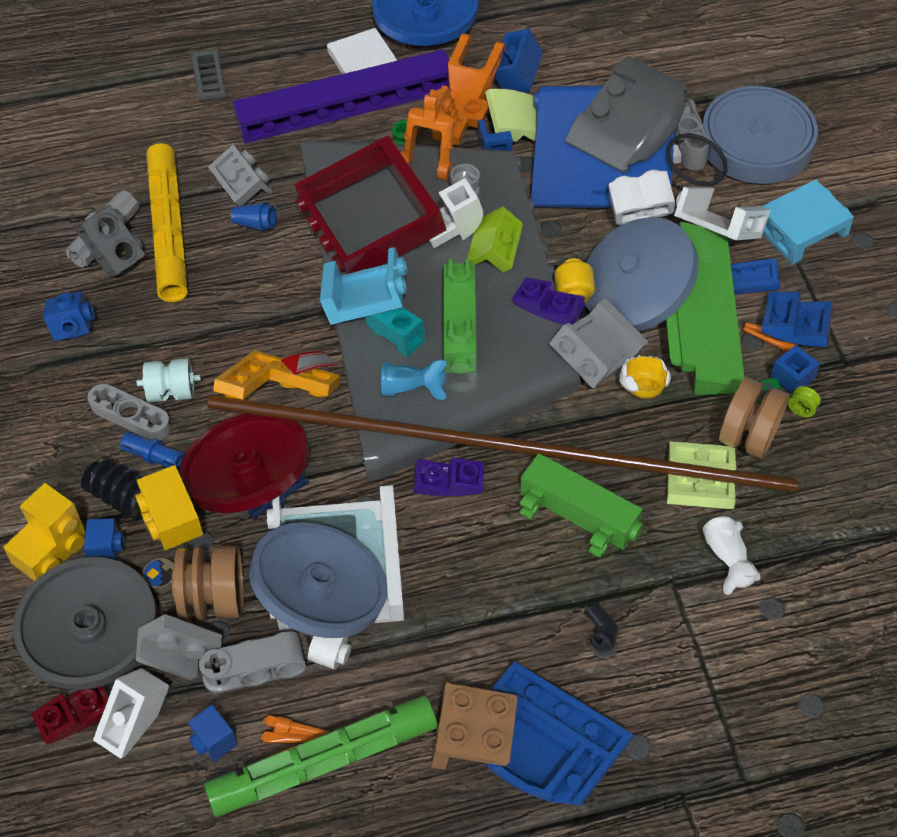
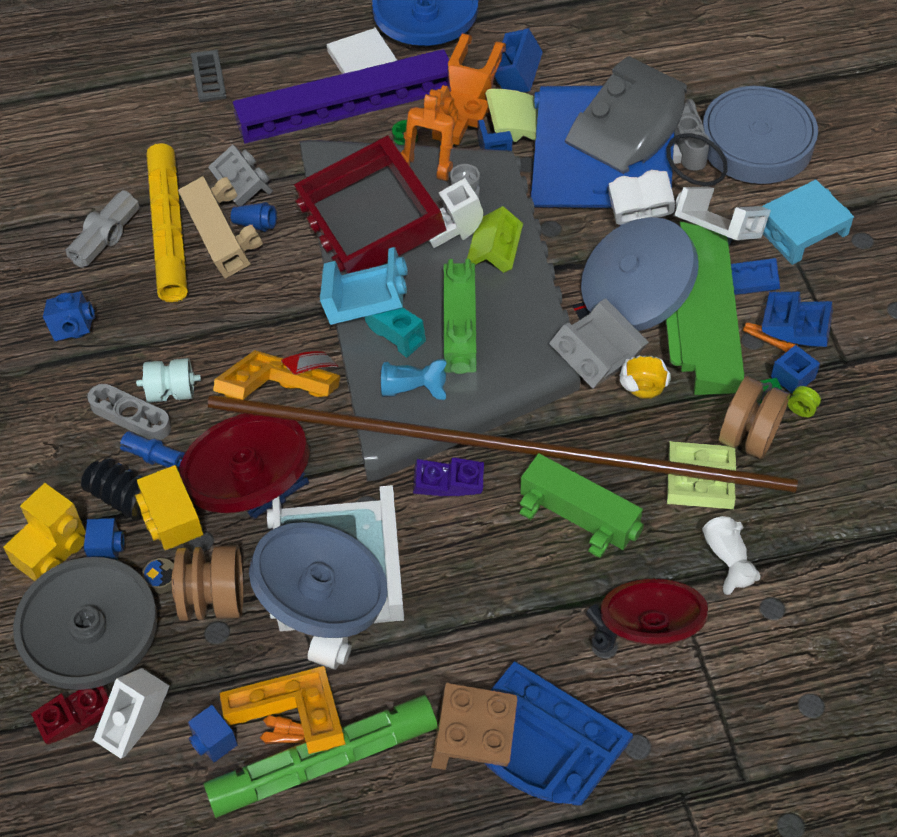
dark grey brick [74,205,145,278] -> none
light grey bracket [136,614,222,680] -> none
light grey piece [199,631,306,693] -> none
dark purple slope [512,277,585,325] -> none
yellow head [554,258,595,303] -> none
none -> tan brick [178,176,263,279]
none -> light orange plate [219,666,345,754]
none -> dark red dish [601,579,708,646]

